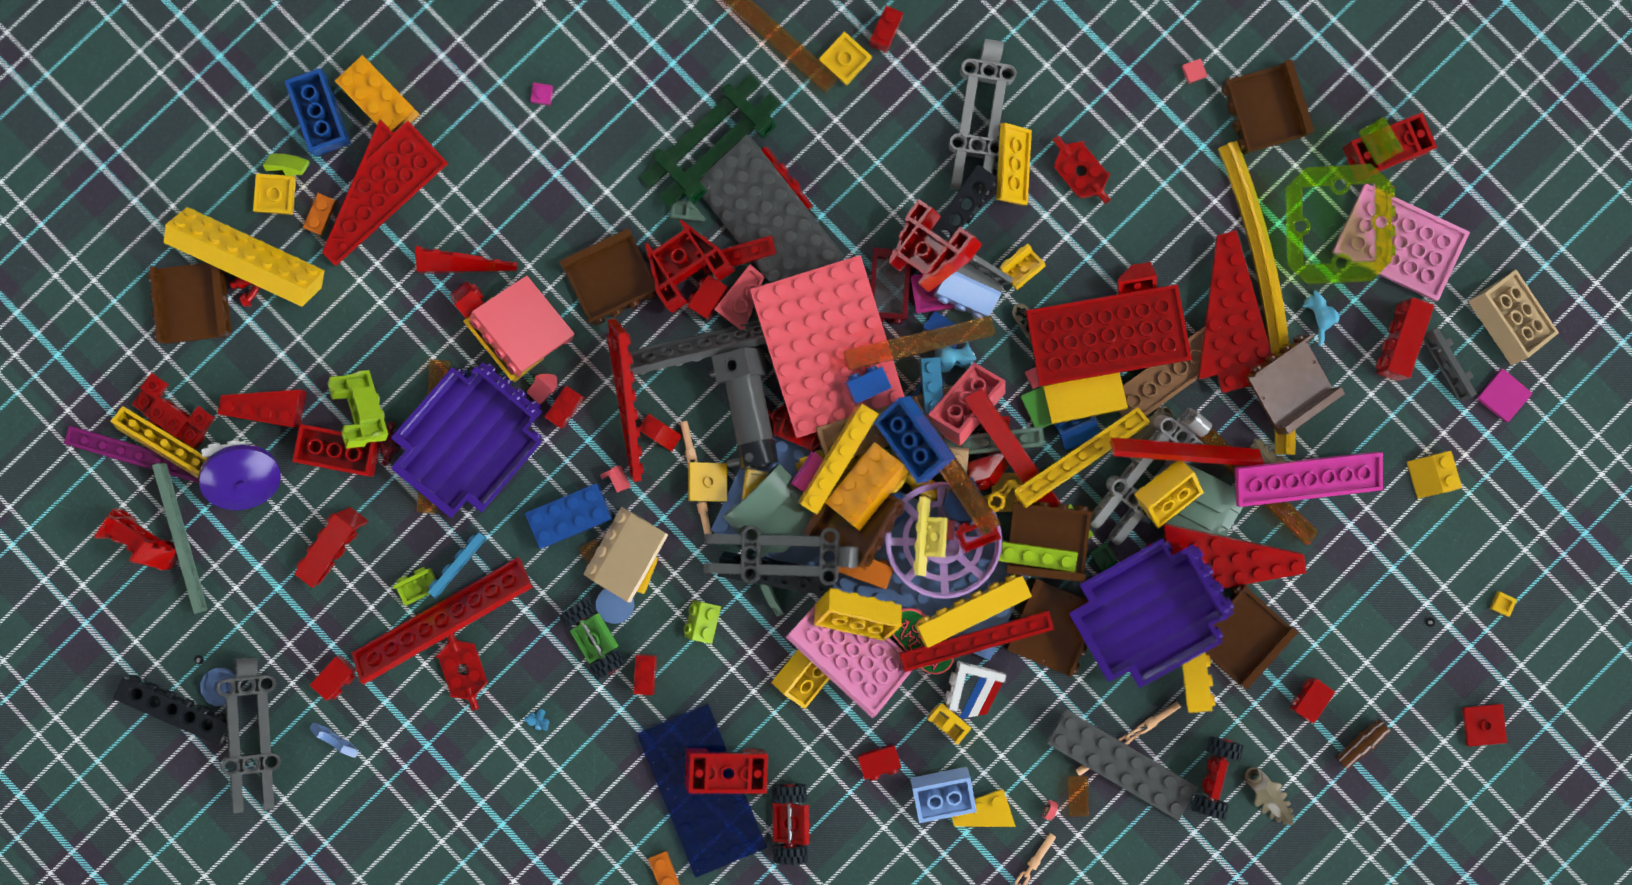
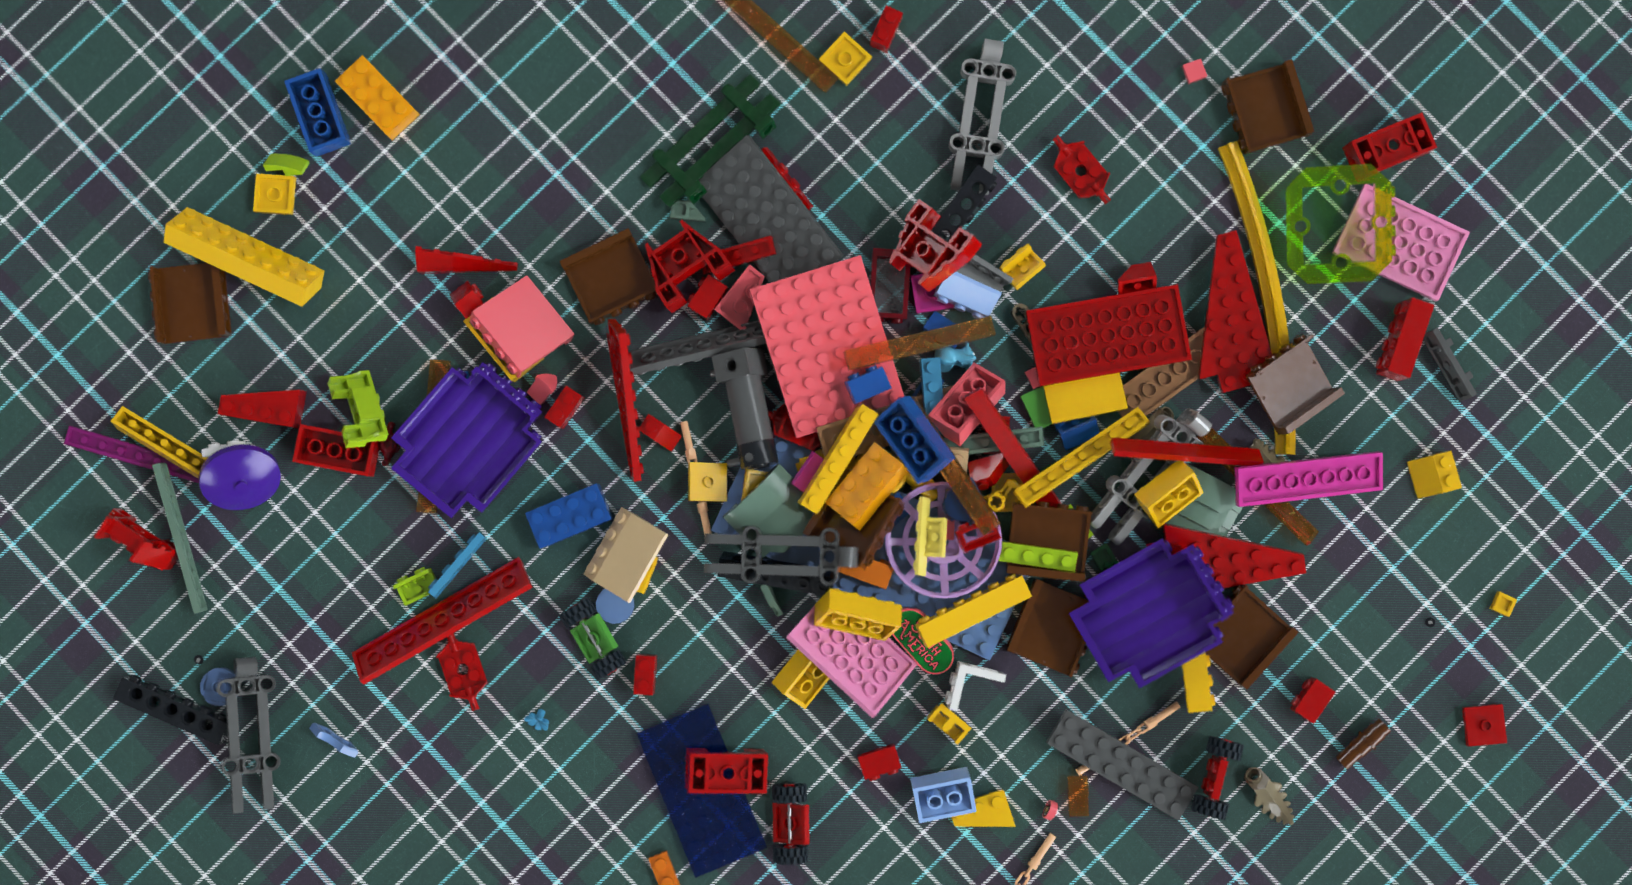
red bracket [132,373,216,449] -> none
red plant [230,276,260,307] -> none
red wedge [294,507,368,588] -> none
orange plate [303,193,337,236] -> none
red brick [310,655,357,701] -> none
red wing [322,119,448,266] -> none
dark pink plate [531,83,553,106] -> none
clear orange tile [578,539,599,565] -> none
coral tile [600,466,631,493] -> none
lime bracket [684,599,721,644] -> none
red tile [899,610,1054,672] -> none
sticker [959,677,1003,719] -> none
yellow tile [996,123,1032,206] -> none
medium azure animal [1302,290,1340,346] -> none
clear neon green panel [1358,117,1403,165] -> none
tan slope [1468,270,1559,365] -> none
dark pink tile [1476,369,1533,423] -> none

